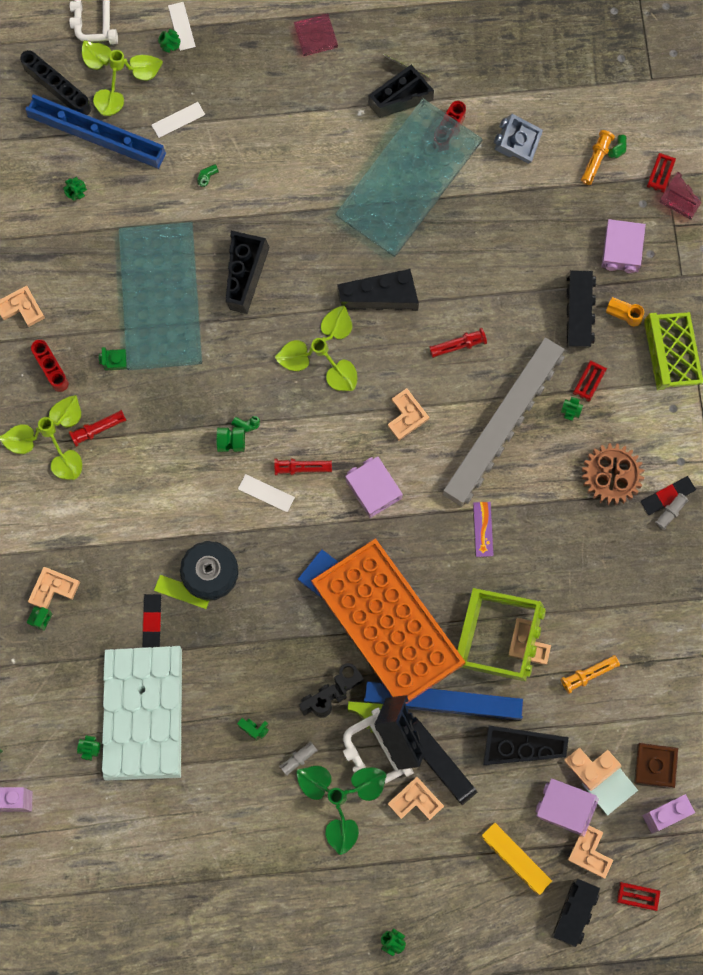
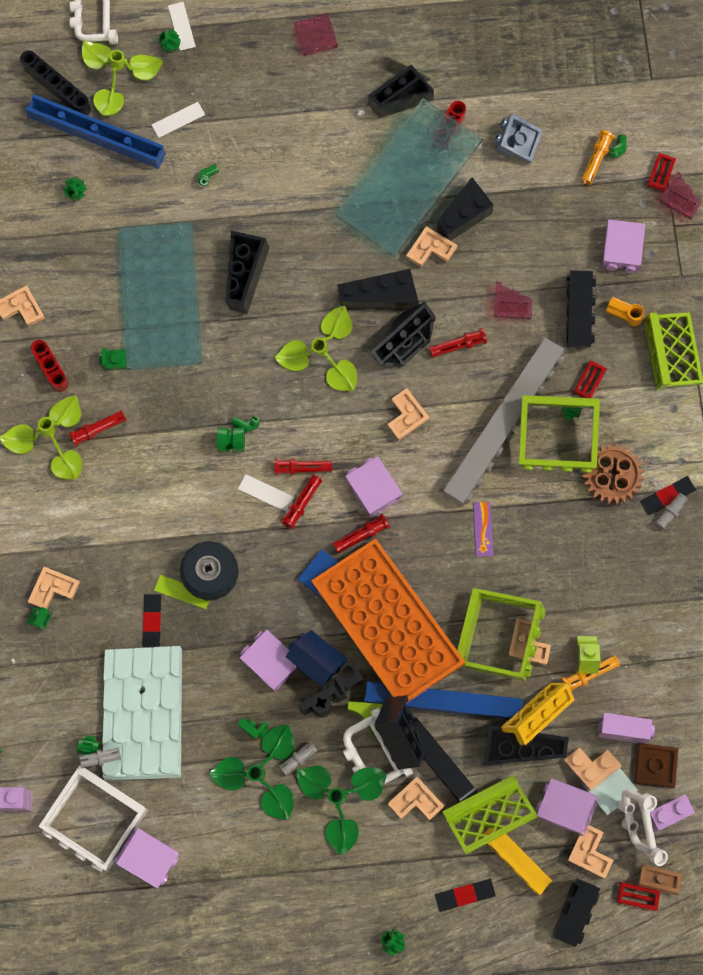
none -> white window [39,765,148,872]
none -> light grey pin [79,747,121,768]
none -> lavender brick [114,826,179,889]
none -> green plant [209,725,295,820]
none -> lavender brick [240,630,298,693]
none -> red pin [280,475,323,530]
none -> dark blue brick [285,630,347,687]
none -> red pin [333,513,390,554]
none -> black wedge [369,302,436,367]
none -> light nougat plate [406,226,457,267]
none -> black sticker [435,879,496,912]
none -> black wedge [437,177,494,241]
none -> lime fence [442,775,537,854]
none -> clear pink wing [494,281,533,320]
none -> yellow fence [501,683,575,745]
none -> lime window [519,395,600,473]
none -> lime arch [576,636,600,674]
none -> lavender brick [597,713,655,744]
none -> white bar [618,788,668,866]
none -> medium nougat plate [638,864,682,896]

